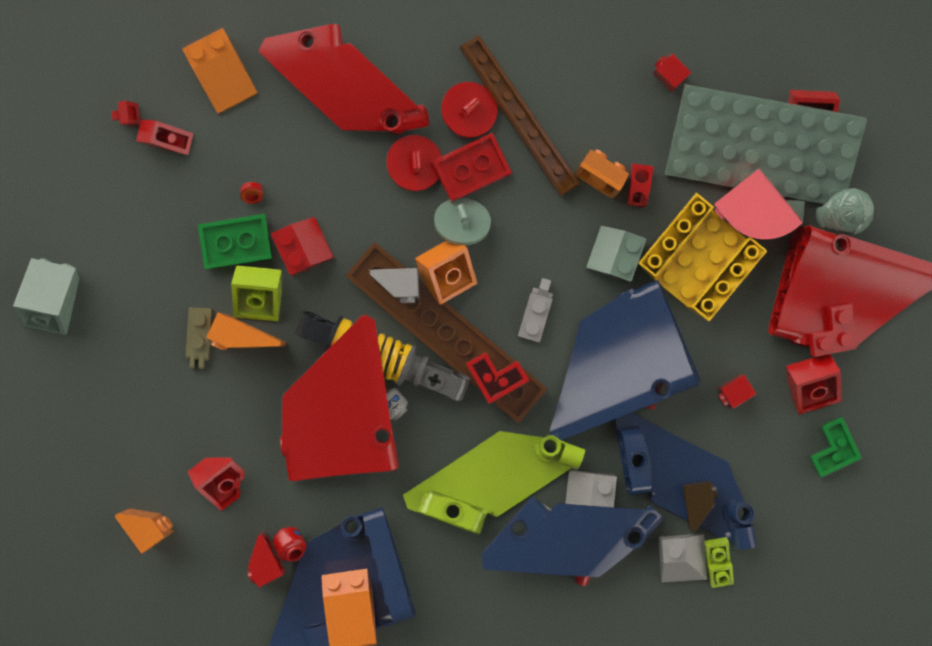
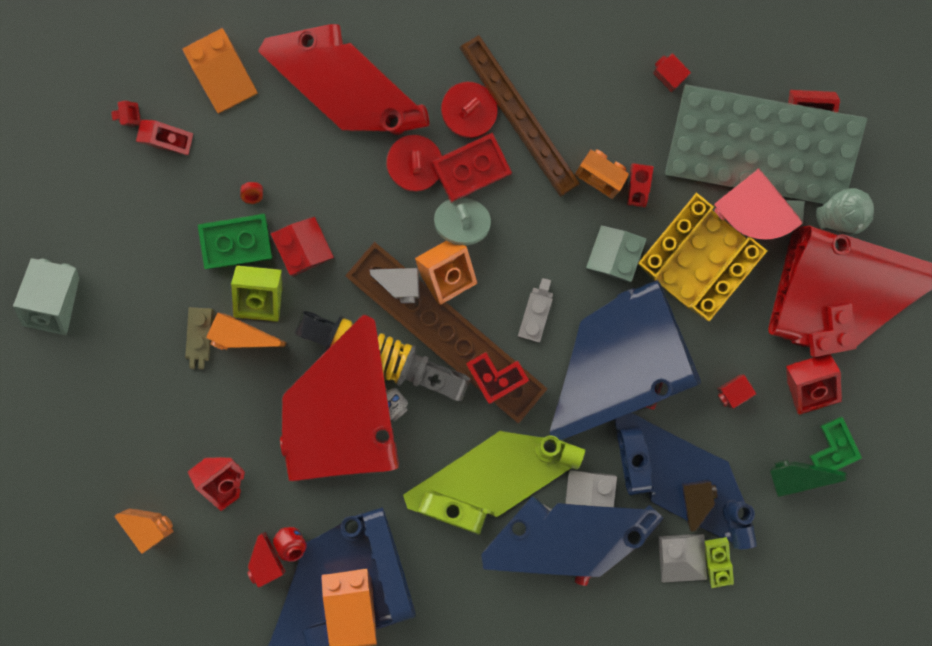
none -> dark green slope [770,460,848,497]

